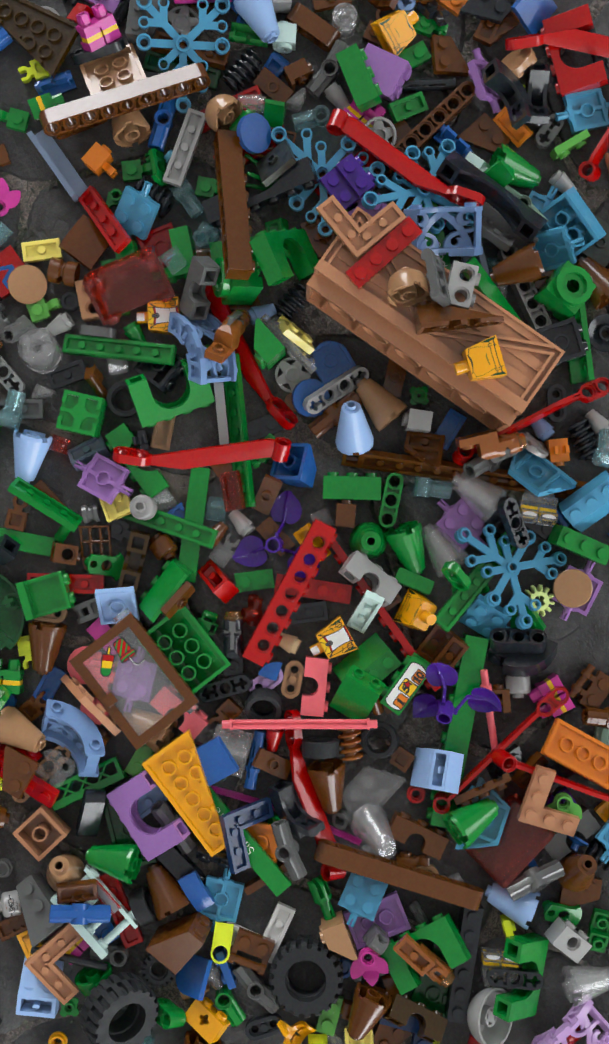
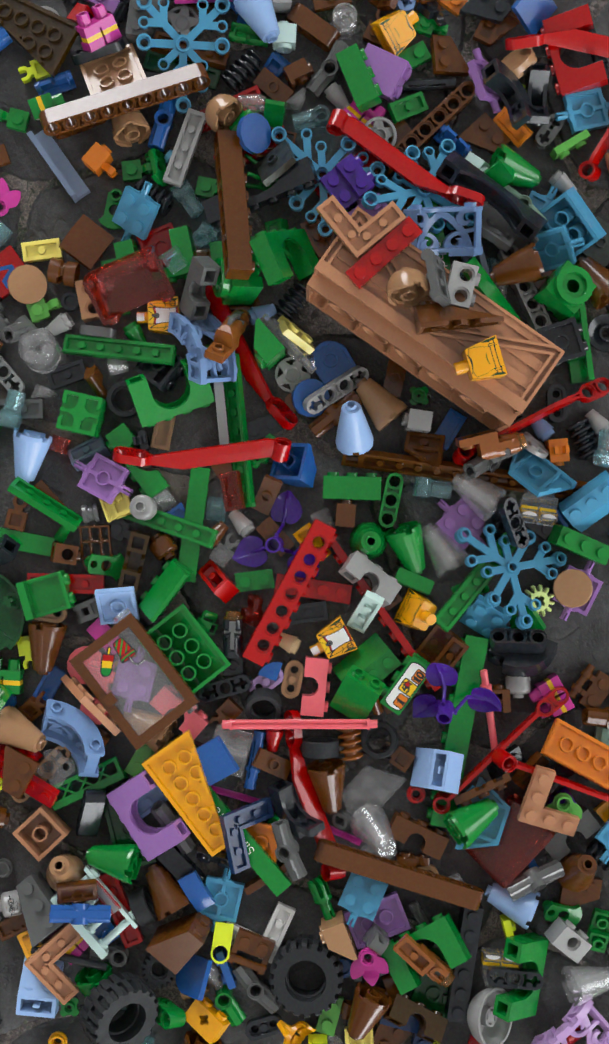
red plate [78,185,132,254] -> none
reddish brown plate [161,581,196,619] -> none
green plate [441,561,471,591] -> none
blue plant [567,835,589,852] -> none

